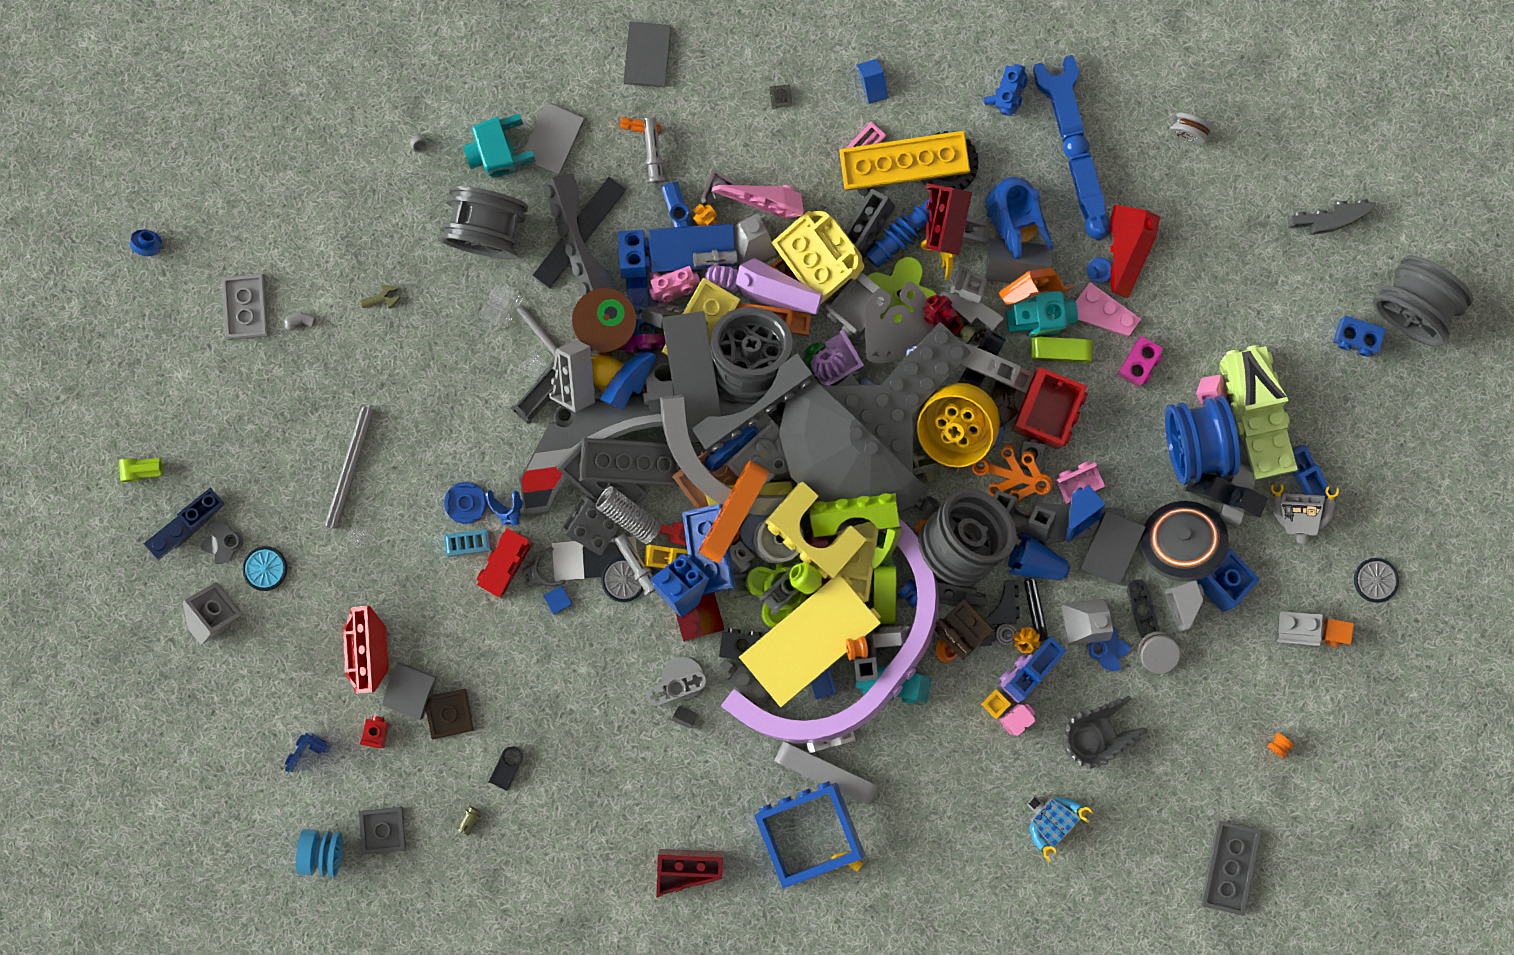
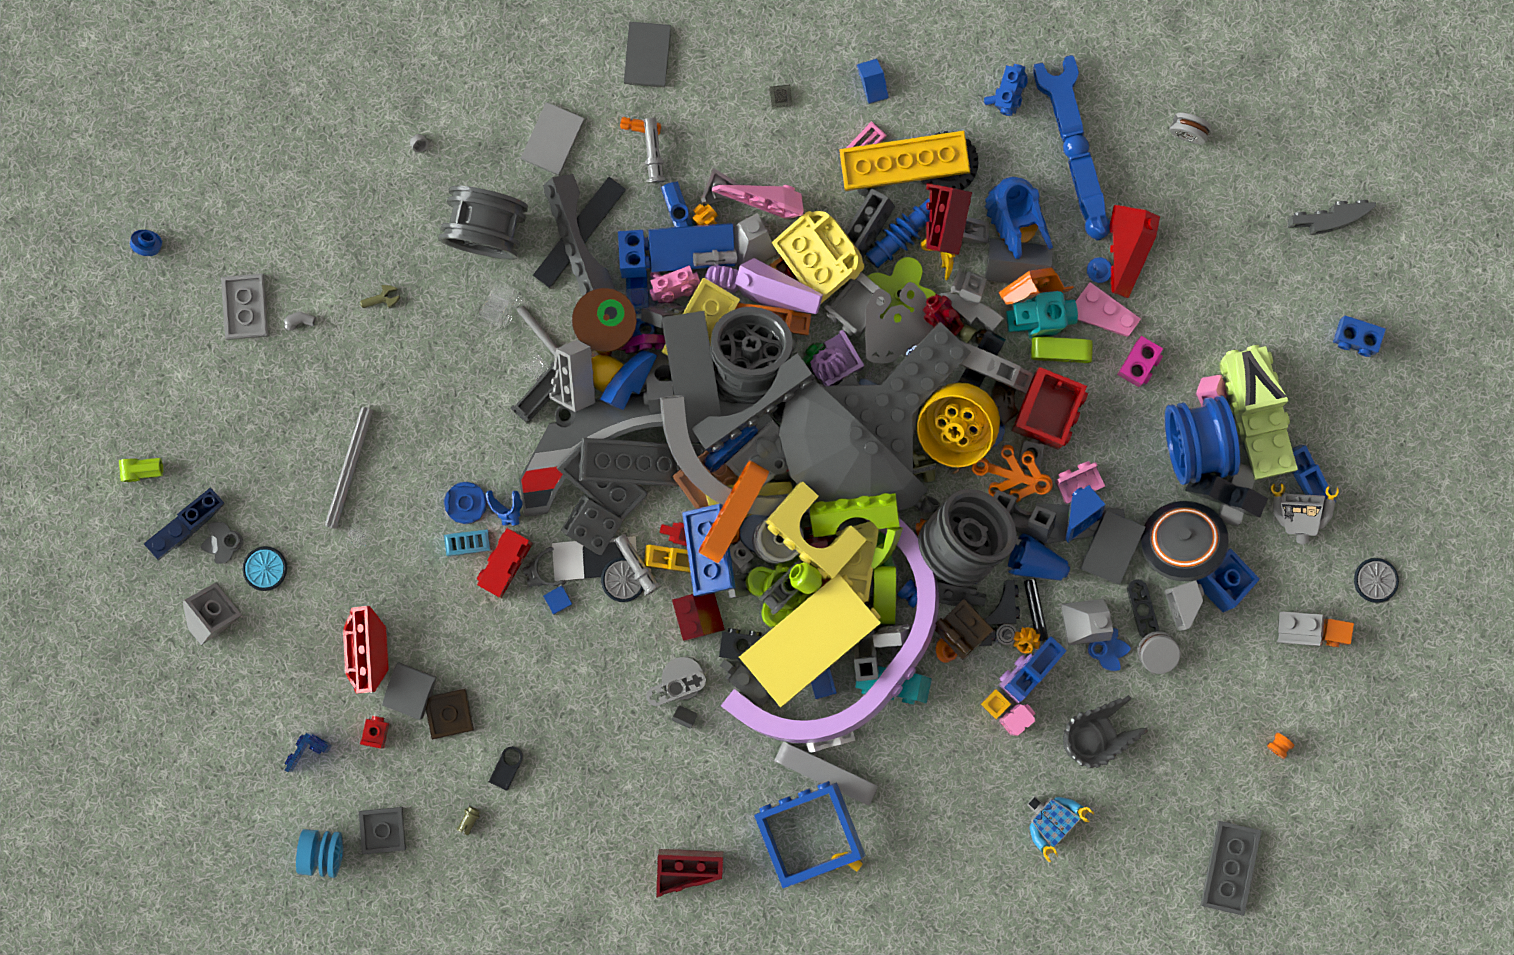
teal piece [463,113,536,178] -> none
light grey piece [596,486,661,544] -> none
blue slope [650,553,709,618] -> none
orange wheel [846,636,868,660] -> none
dark grey wheel [1373,255,1474,347] -> none

